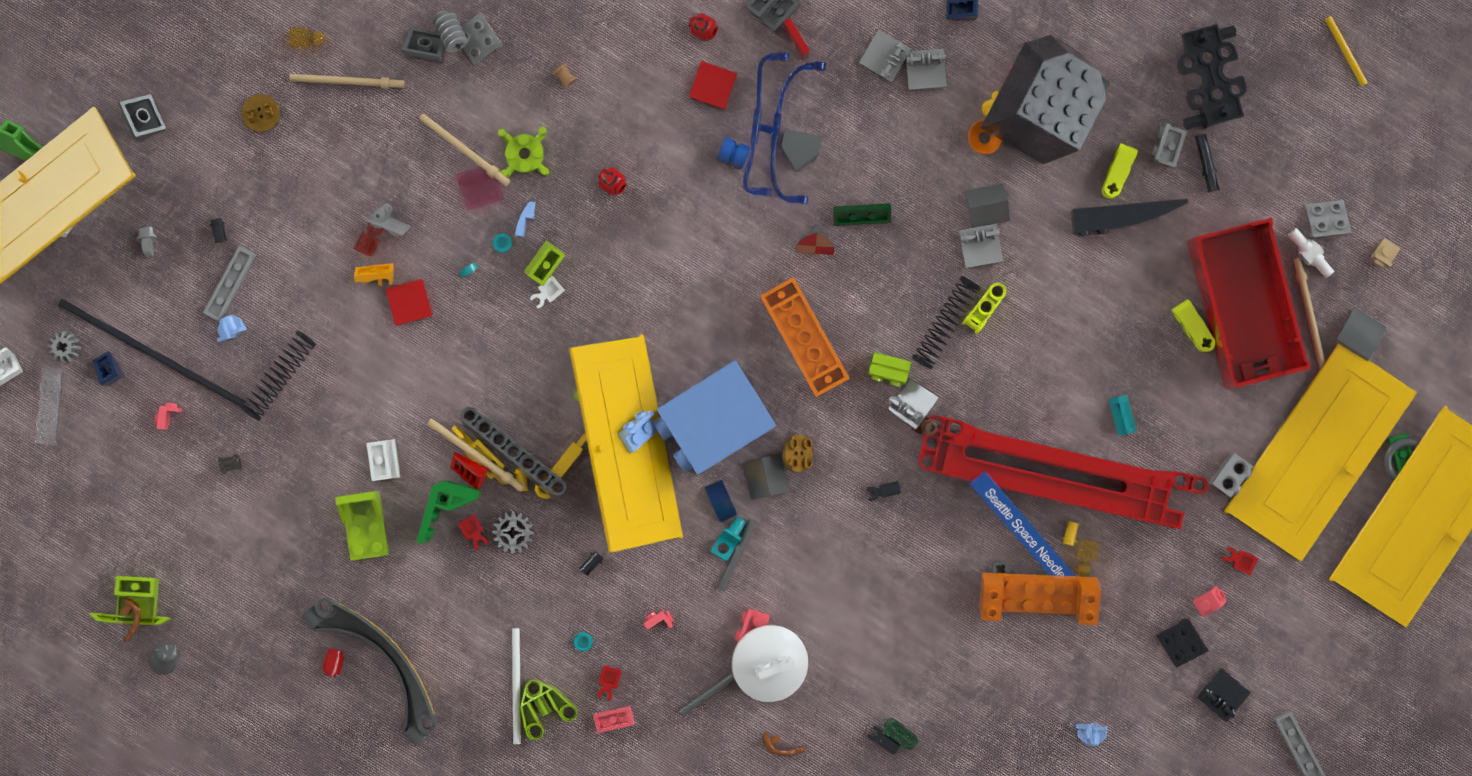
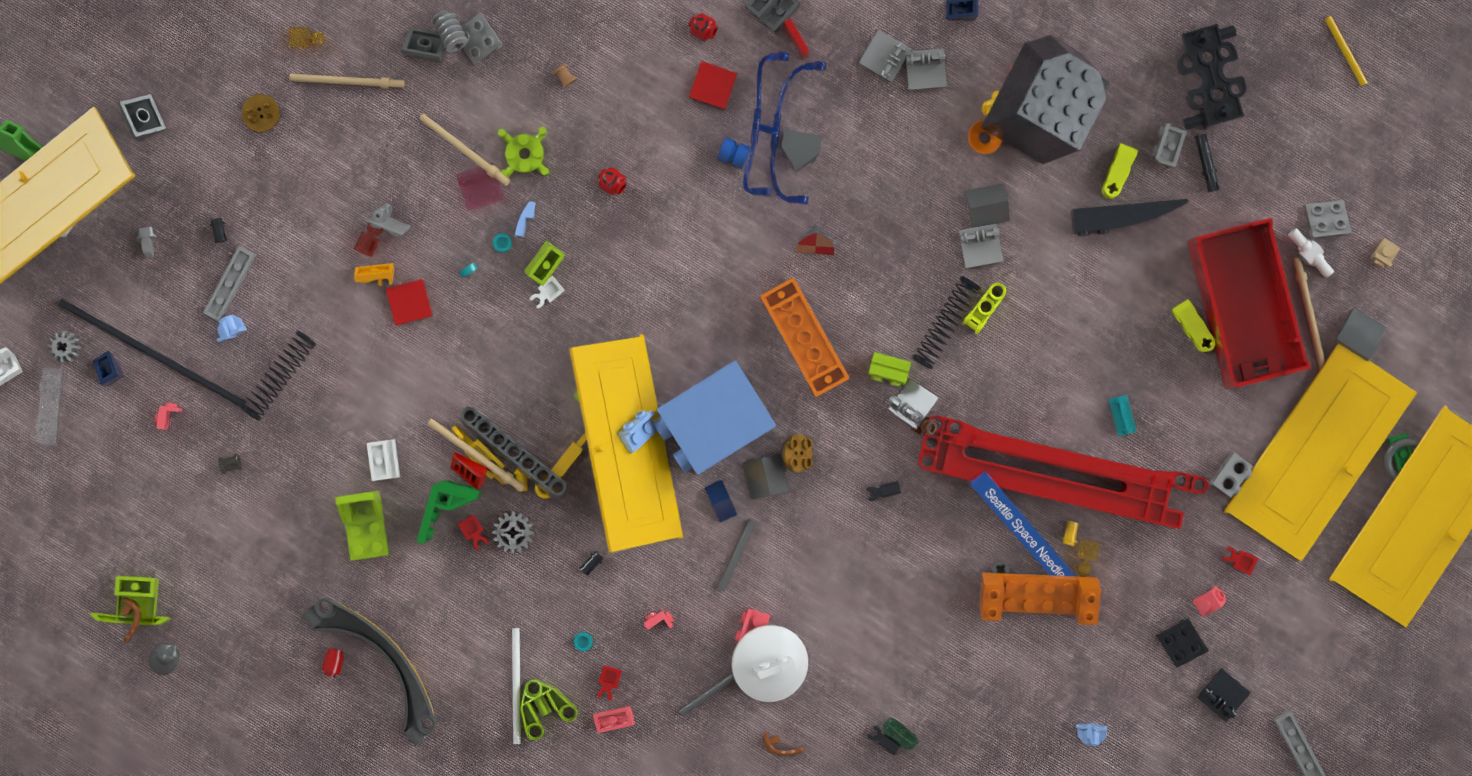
teal bracket [711,517,746,561] -> none
dark green plate [833,203,891,226] -> none

